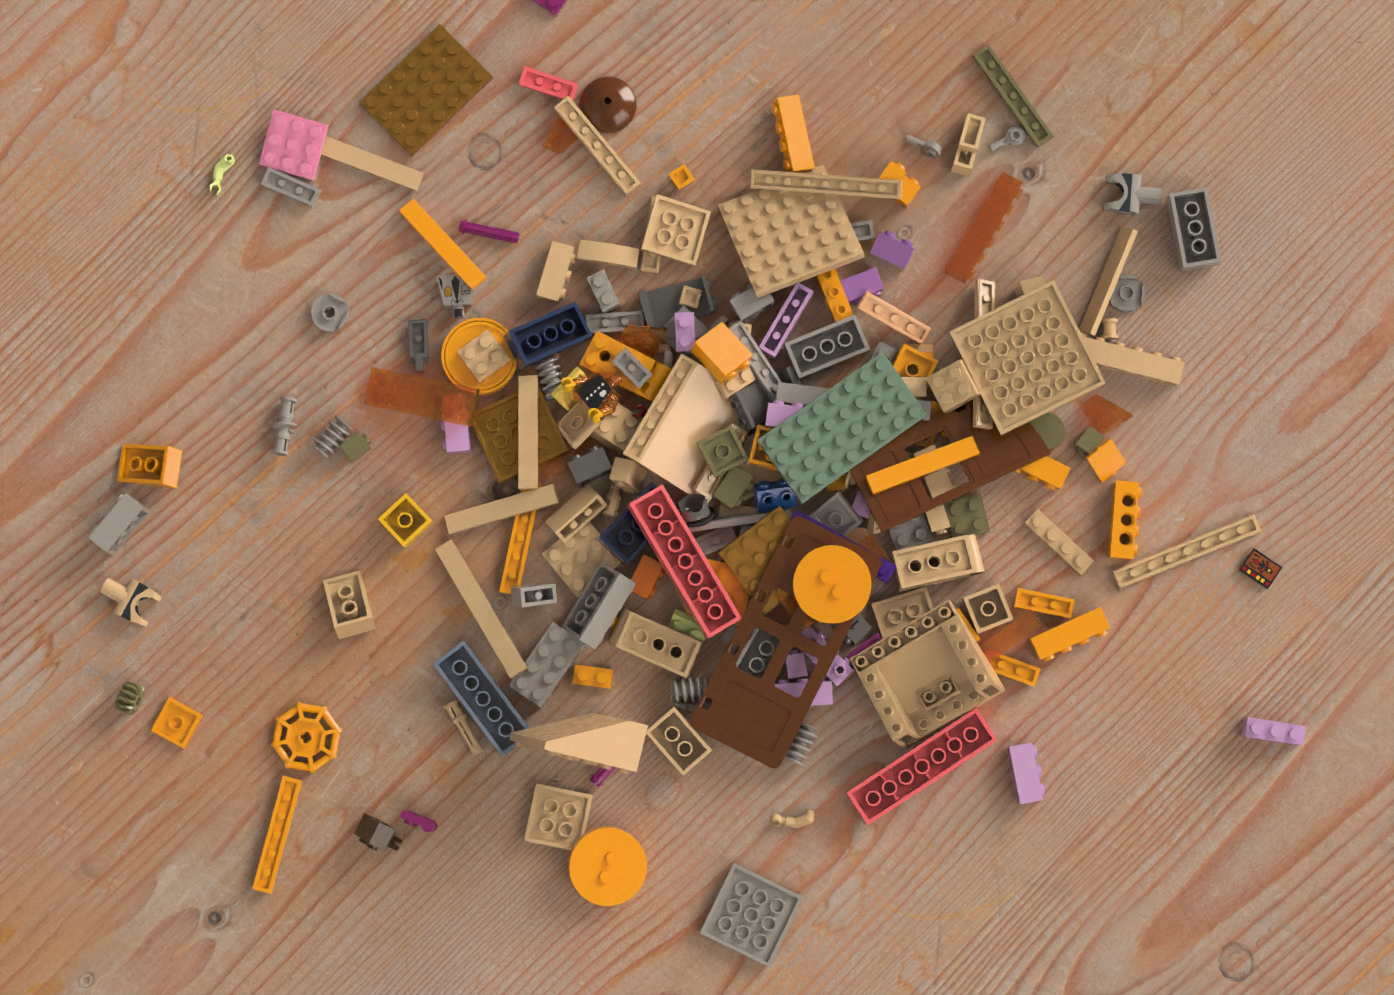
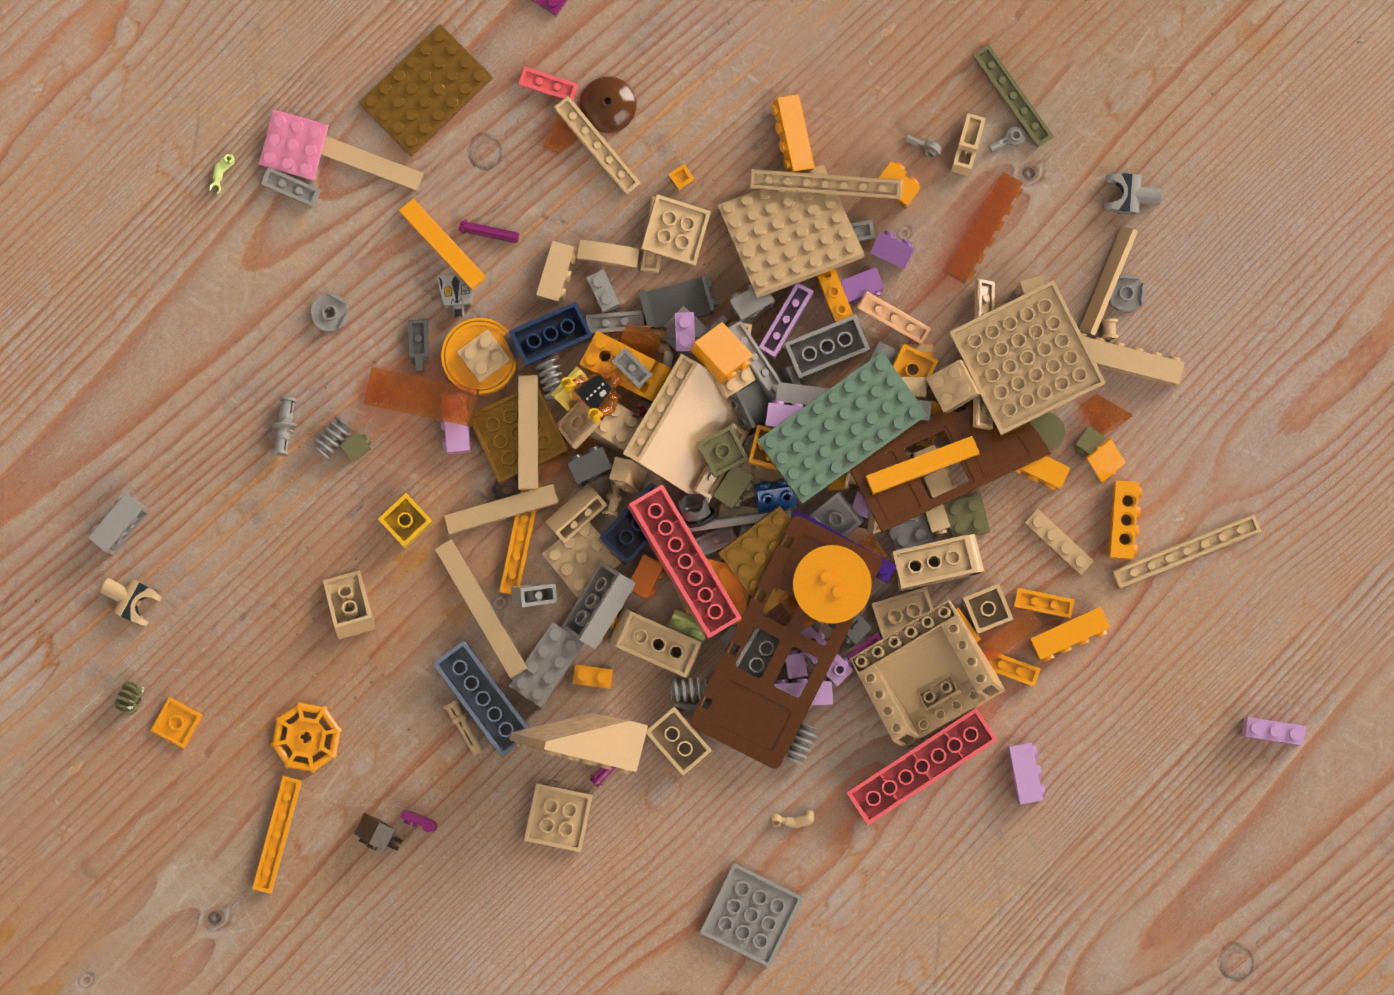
light orange slope [117,444,182,488] -> none
light orange brick [568,826,647,906] -> none
tan tile [679,286,702,309] -> none
light grey brick [1166,187,1222,272] -> none
piece [1239,548,1283,589] -> none

